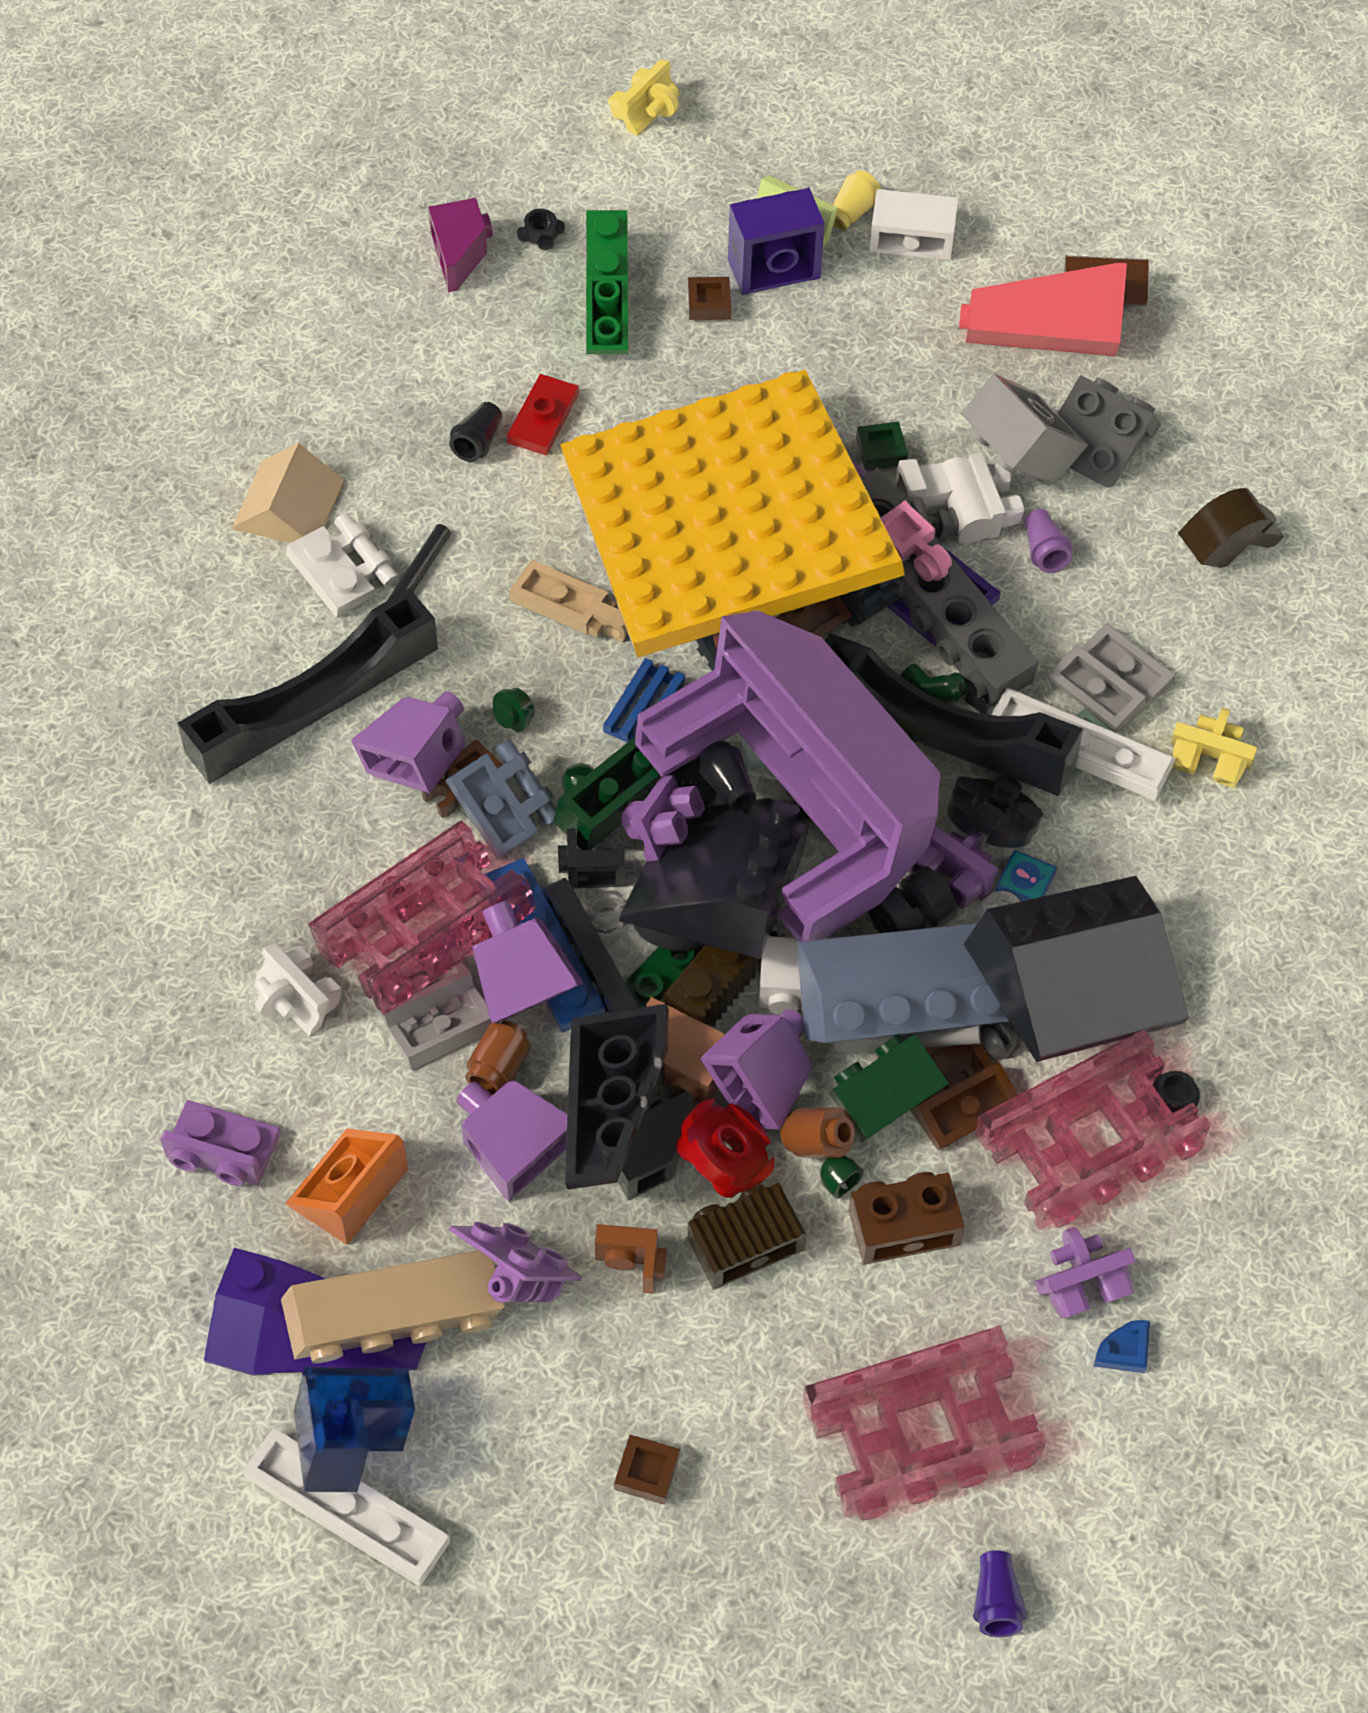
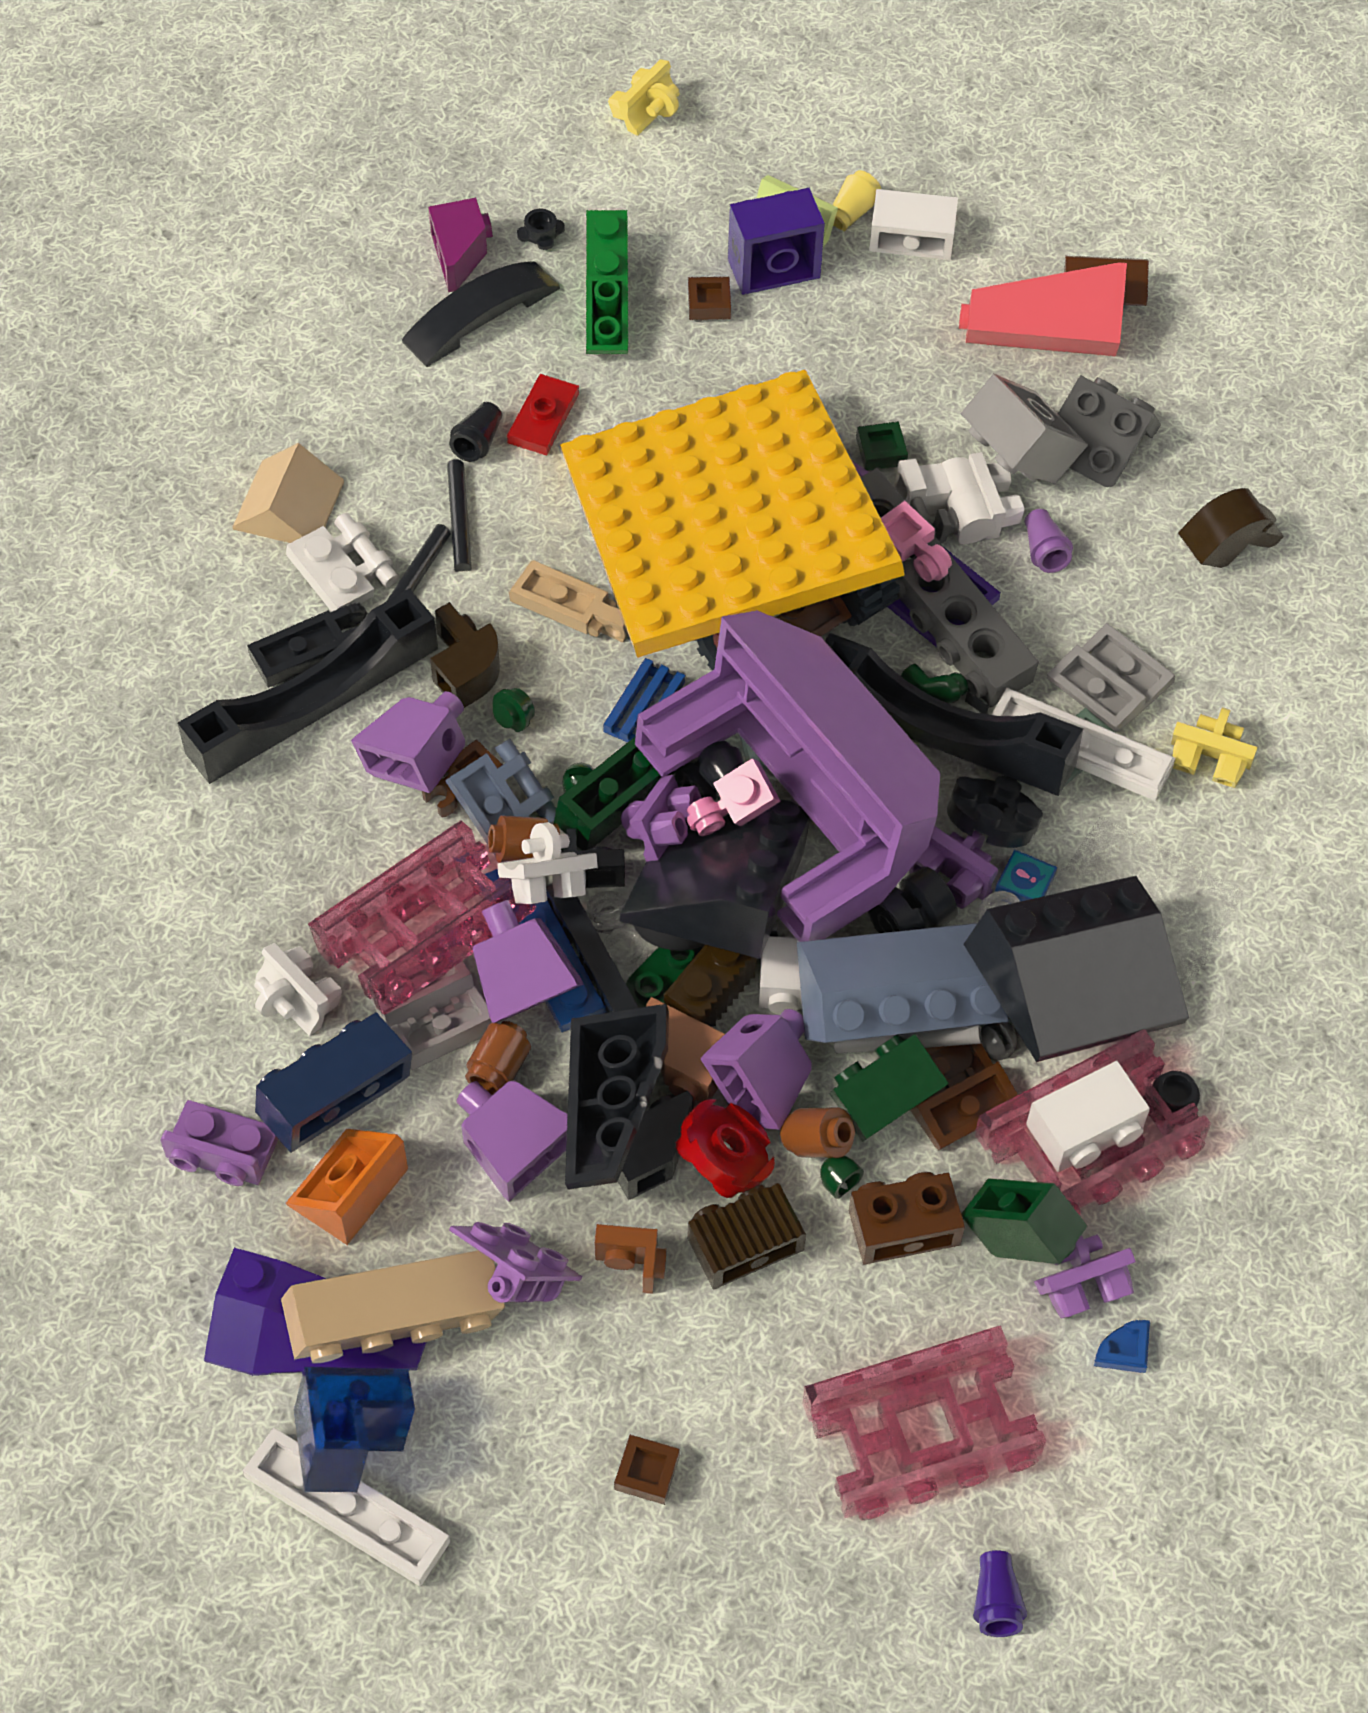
none -> black hinge [247,602,368,688]
none -> dark blue brick [255,1012,412,1153]
none -> black slope [402,261,560,367]
none -> dark brown brick [430,602,500,708]
none -> black bar [447,459,472,572]
none -> dark orange brick [488,815,560,863]
none -> white hips [497,822,598,904]
none -> bright pink plate [687,758,780,836]
none -> dark green brick [961,1178,1088,1264]
none -> white brick [1026,1061,1150,1173]

